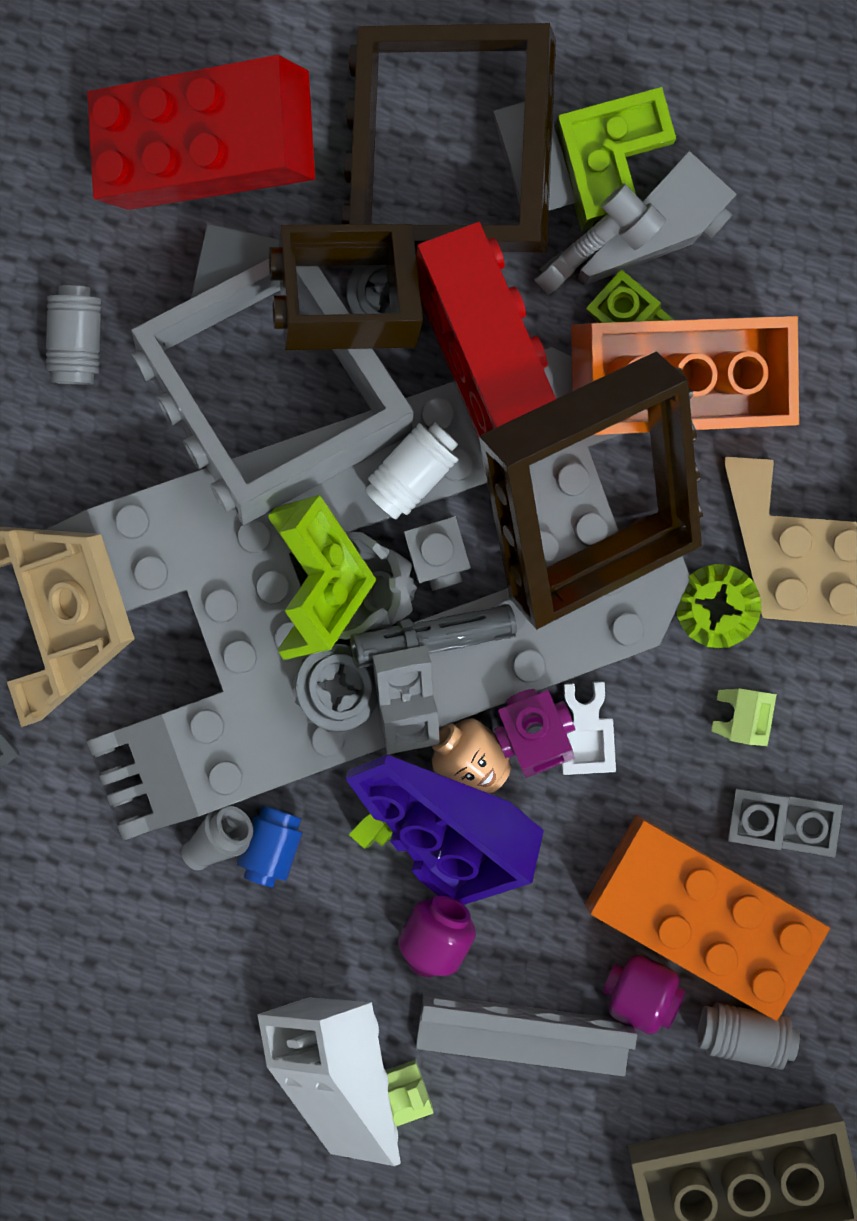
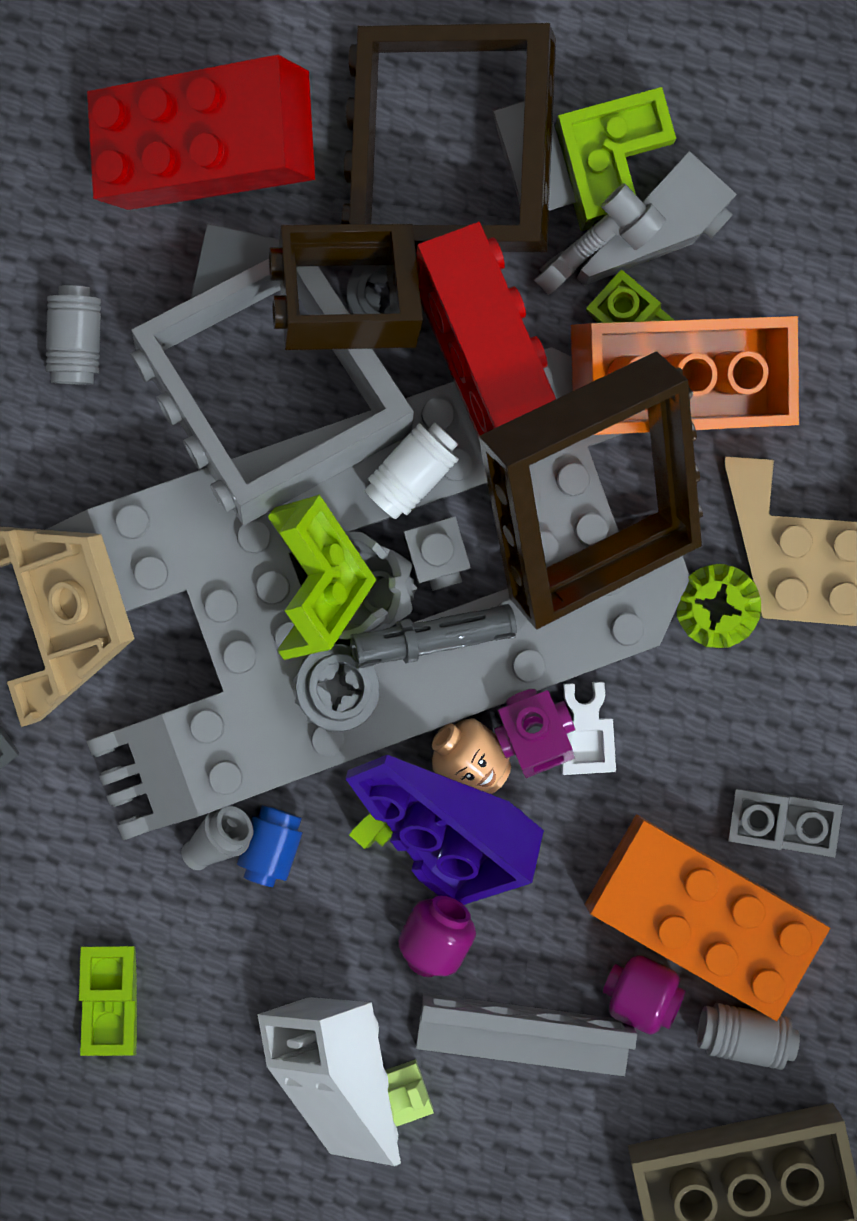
light grey slope [372,645,440,755] -> none
yellowish green tile [711,688,777,746] -> none
none -> lime slope [79,946,137,1056]

